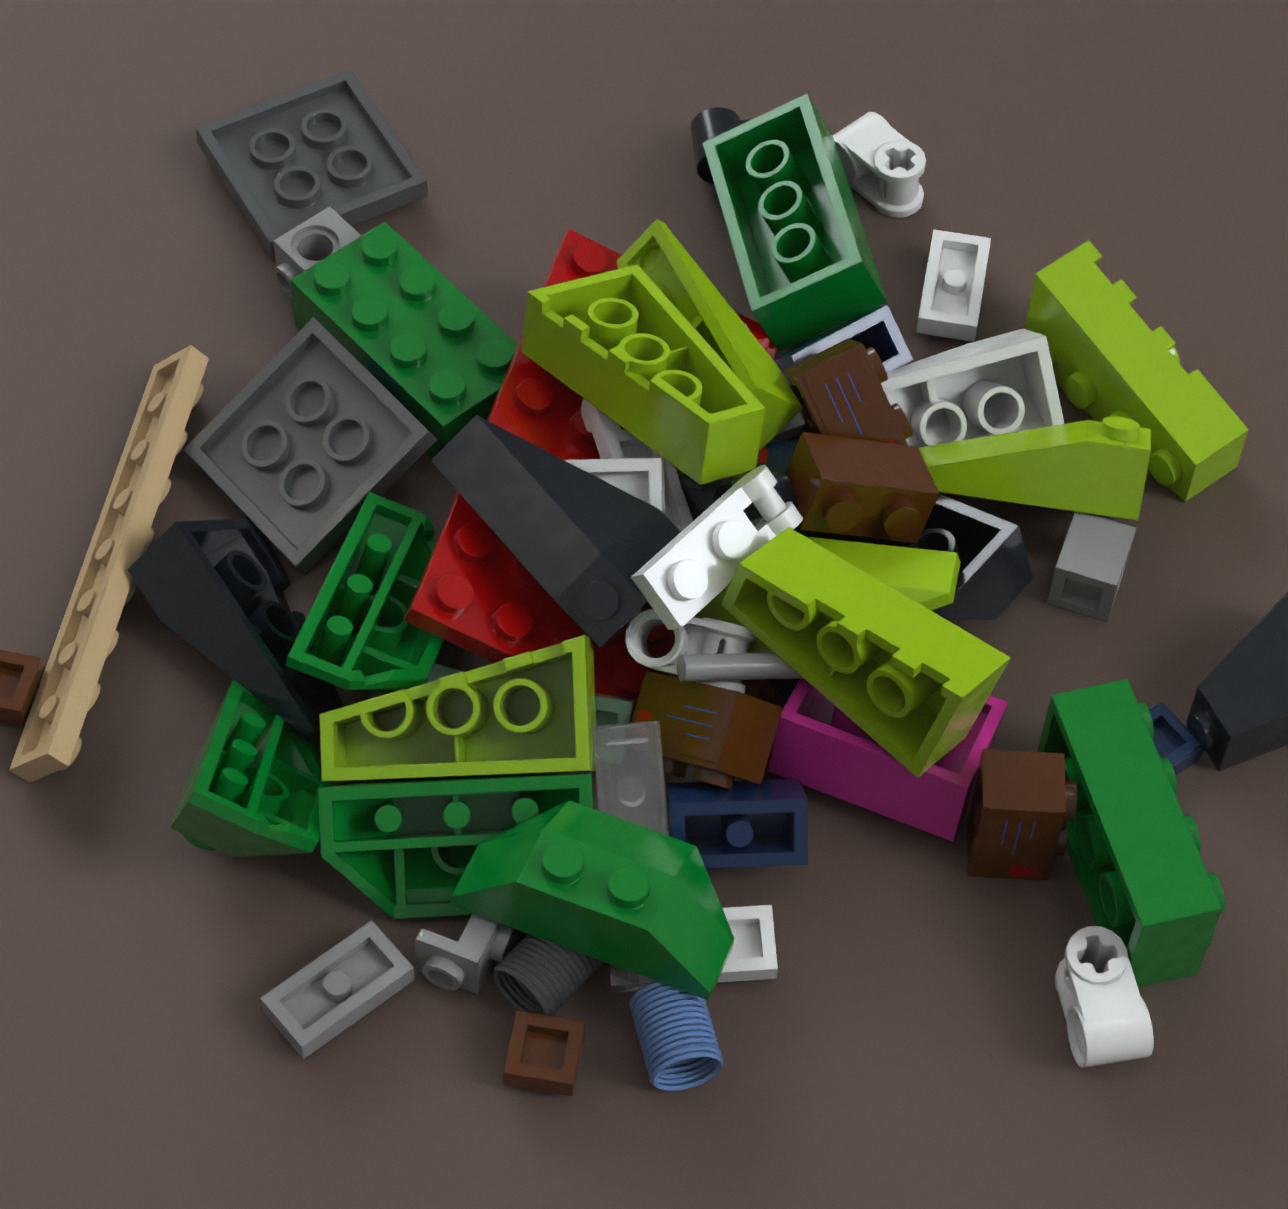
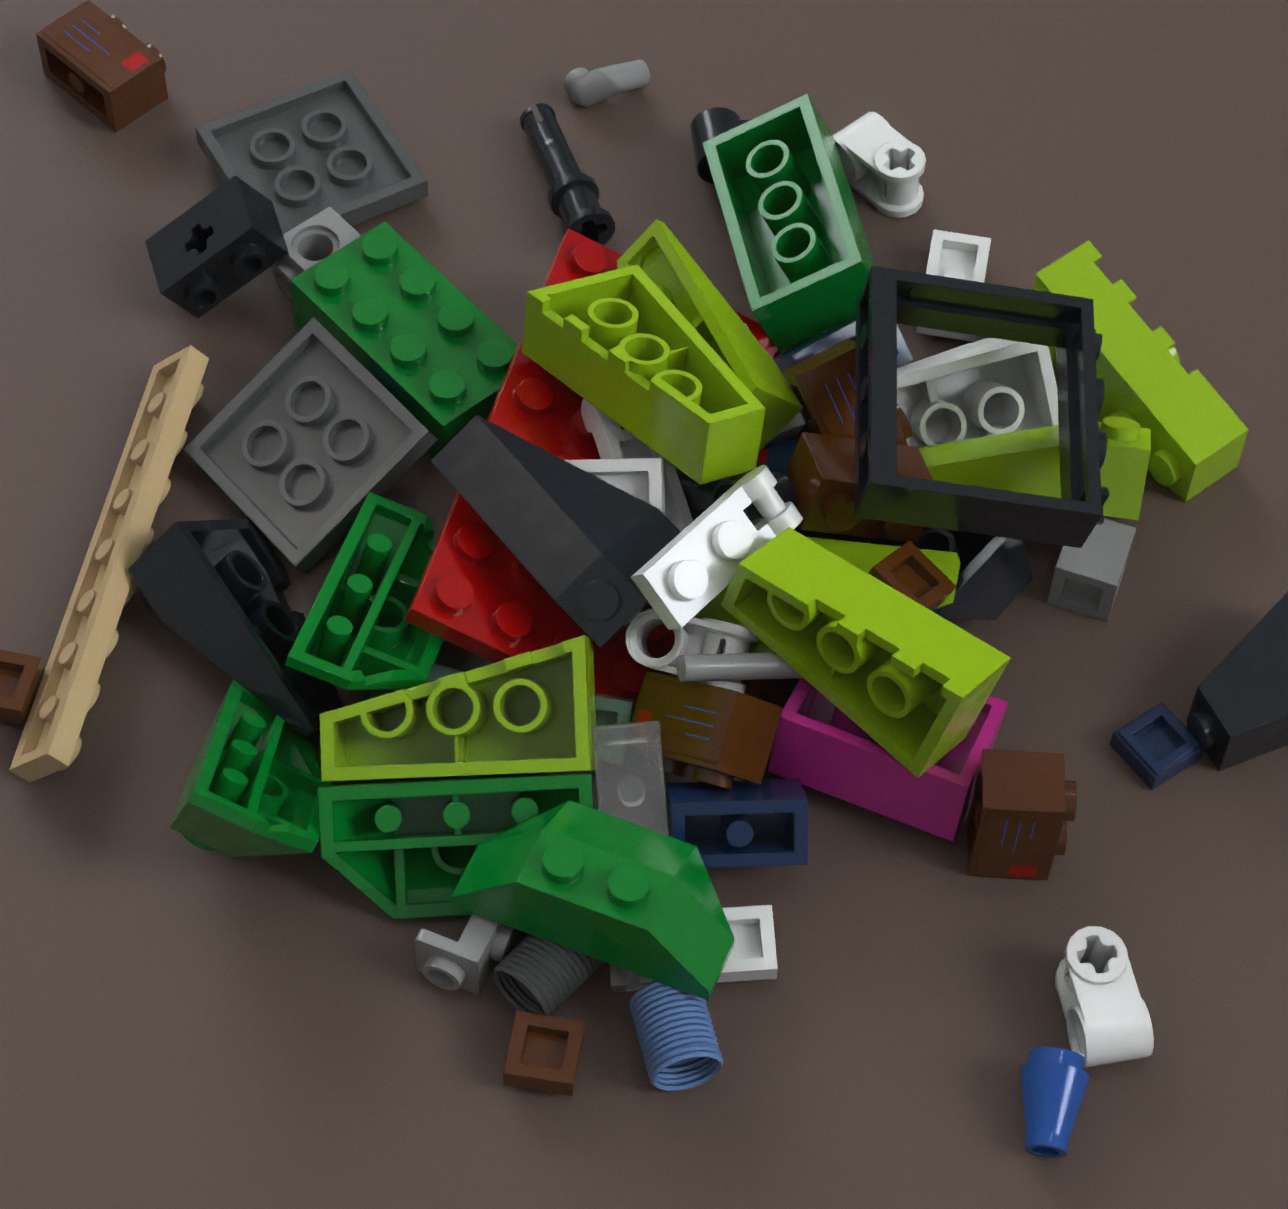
light grey plate [260,920,415,1059] -> none
green brick [1037,679,1225,988] -> none
none -> reddish brown brick [36,0,168,132]
none -> black brick [145,175,289,318]
none -> black pin [520,103,615,245]
none -> light grey arm [563,59,650,107]
none -> black window [854,266,1109,548]
none -> reddish brown plate [868,540,956,611]
none -> blue cone [1020,1047,1090,1158]

